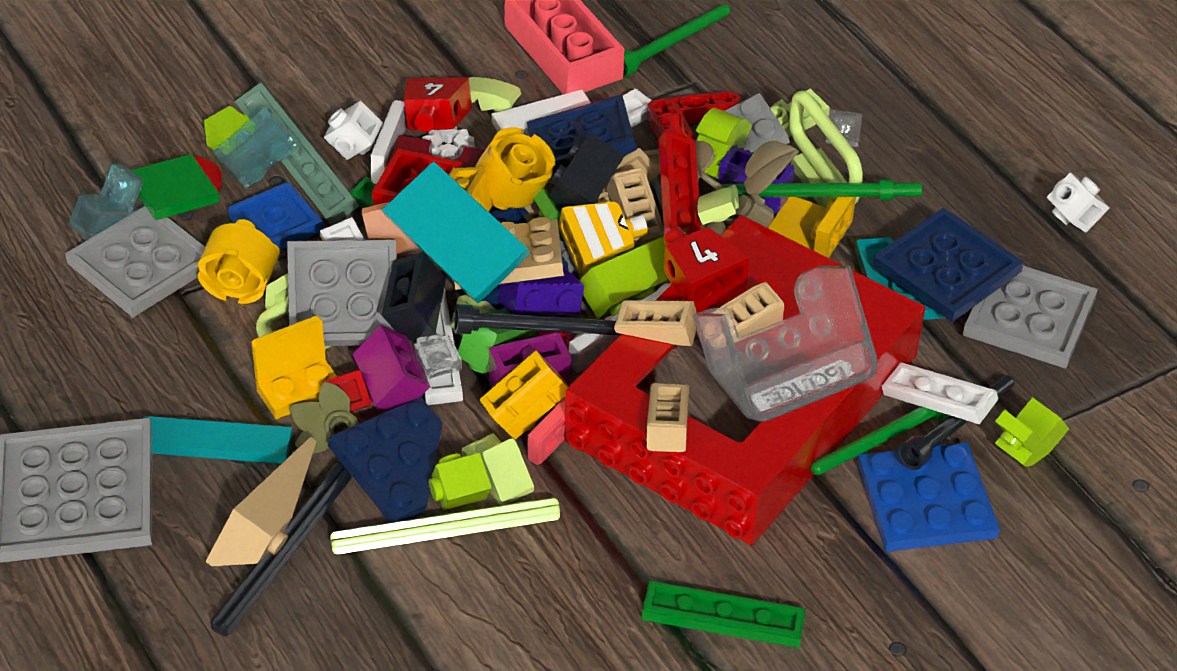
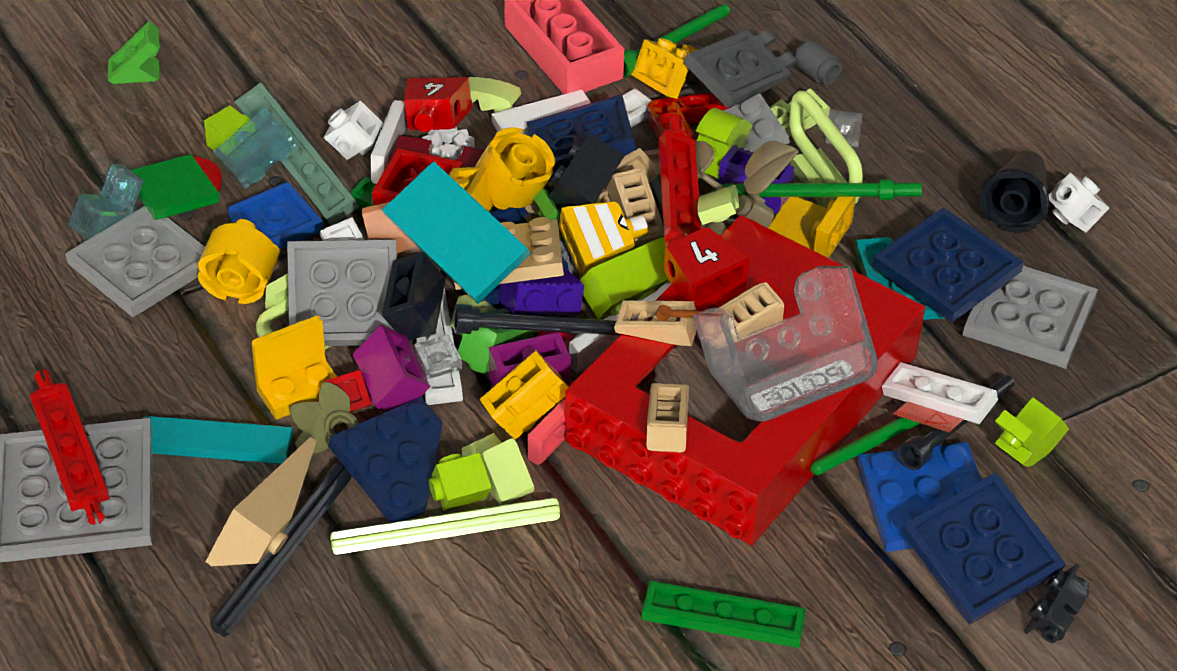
none -> red plate [29,369,110,525]
none -> bright green slope [108,21,160,84]
none -> yellow bracket [631,38,699,99]
none -> dark orange hinge [655,305,728,323]
none -> dark grey tile [683,30,798,108]
none -> dark grey brick [795,40,842,85]
none -> clear red sticker [893,401,964,432]
none -> dark blue plate [900,472,1066,625]
none -> black cone [980,151,1049,233]
none -> black hinge [1024,563,1090,643]

